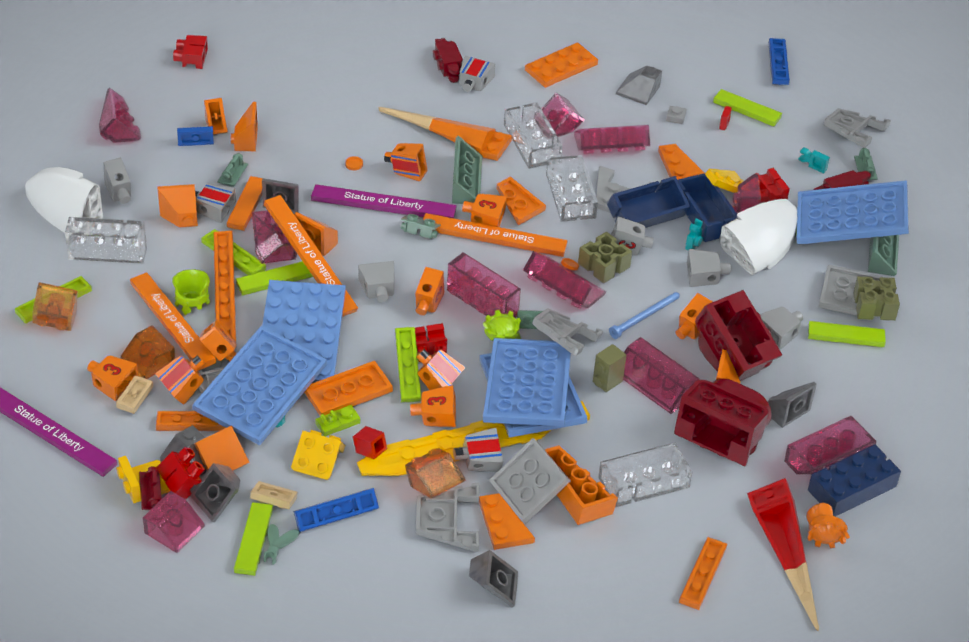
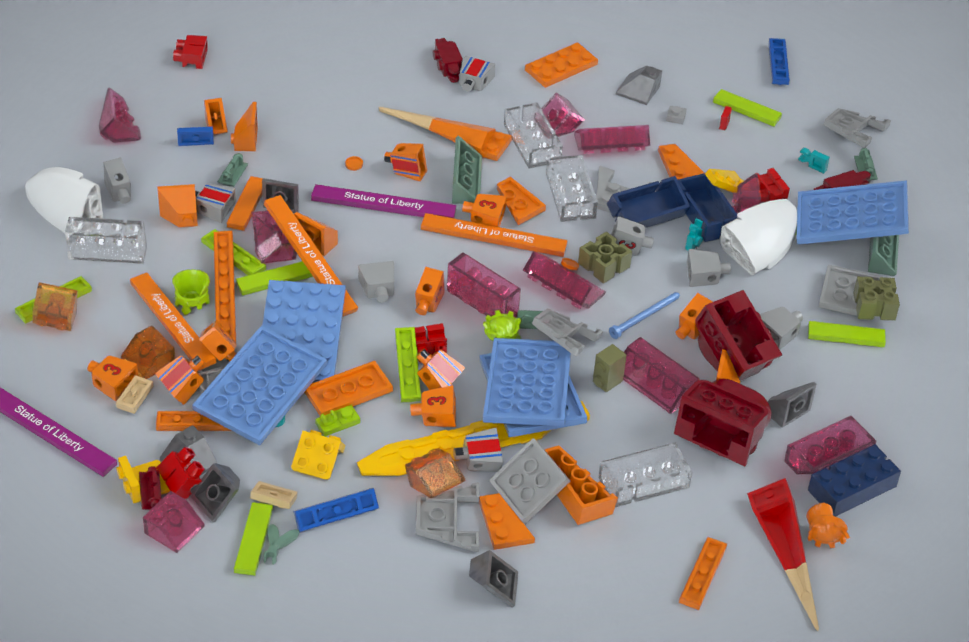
orange tile [194,425,249,471] -> none
red brick [352,426,387,459] -> none
sand green hinge [401,214,441,239] -> none

